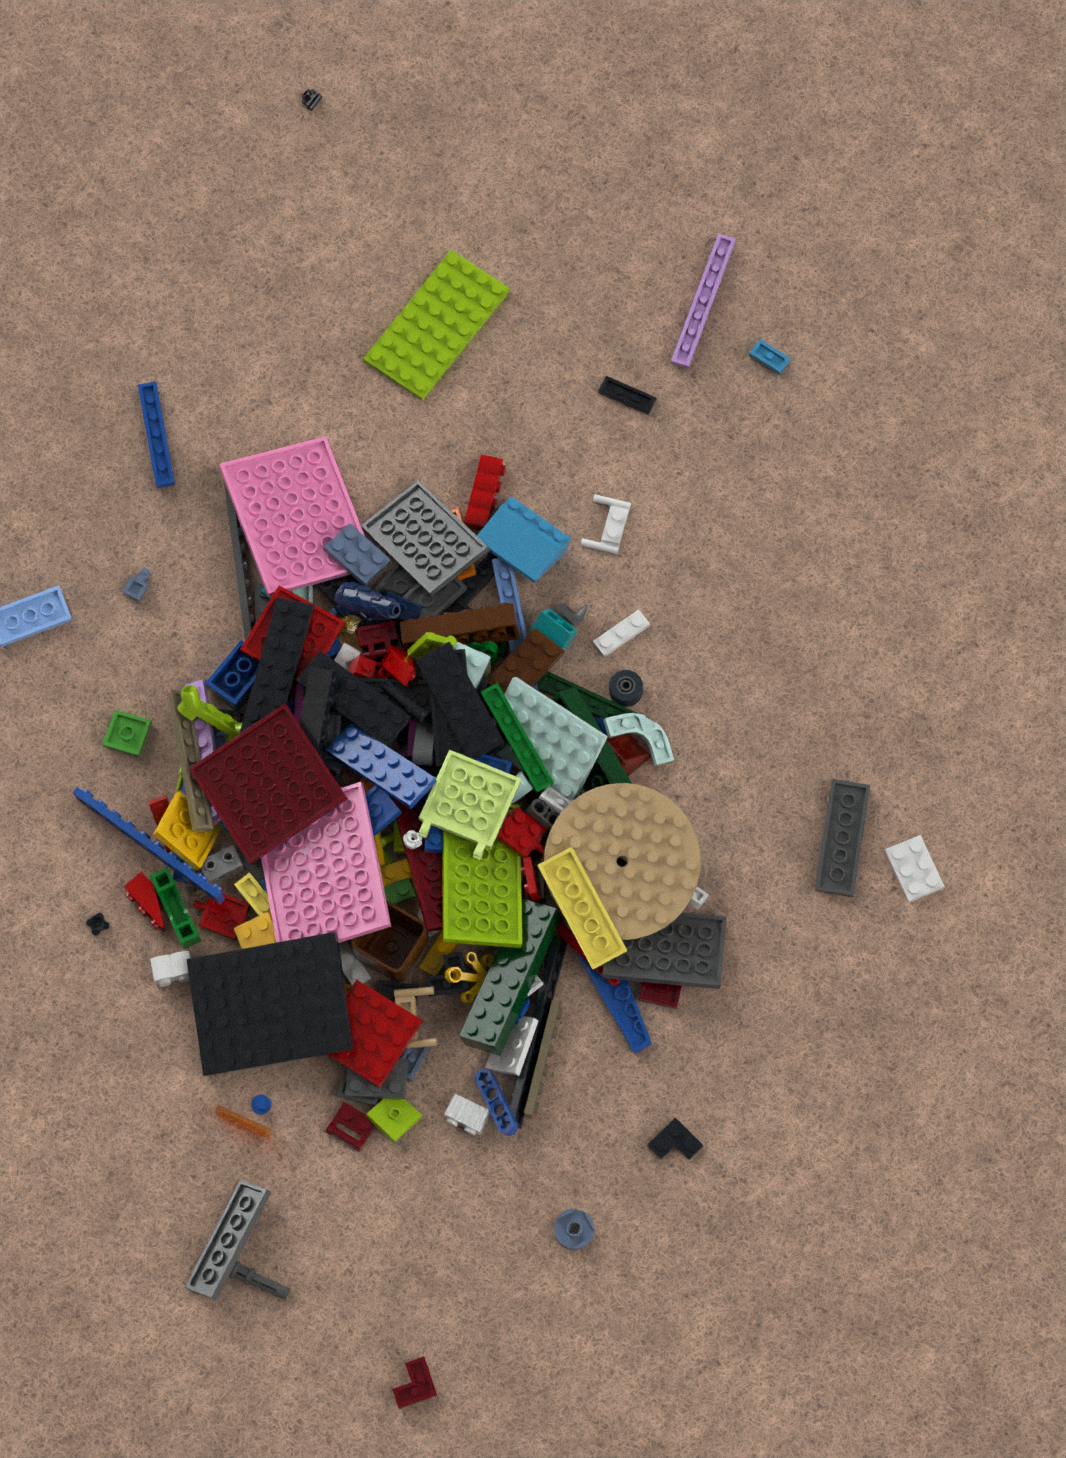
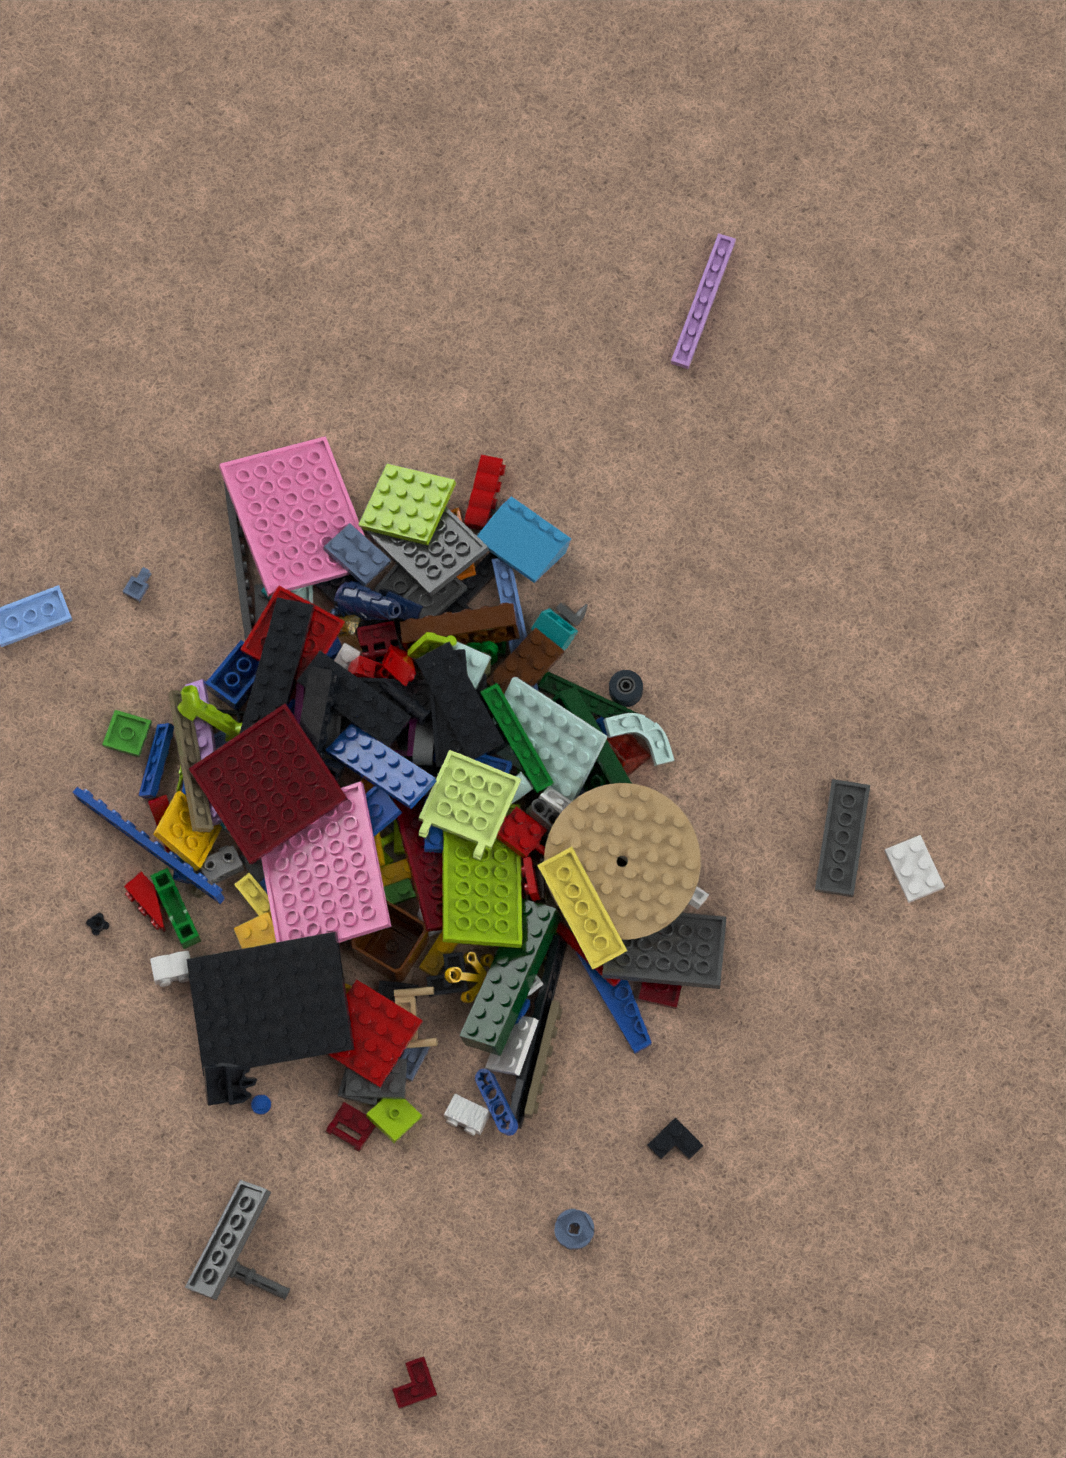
blue plate [138,381,175,489] -> none
red plate [193,893,250,941] -> none
clear orange tile [215,1105,273,1139] -> none
black plate [301,89,322,111] -> none
white plate [339,941,371,985] -> none
lime plate [363,250,510,401] -> none
white plate [403,830,422,849] -> none
white plate [581,494,631,554] -> none
white plate [593,609,650,657] -> none
black tile [598,376,657,415] -> none
dark azure plate [749,339,791,375] -> none
none -> blue plate [138,723,174,799]
none -> black plate [203,1063,257,1106]
none -> lime plate [358,464,456,545]

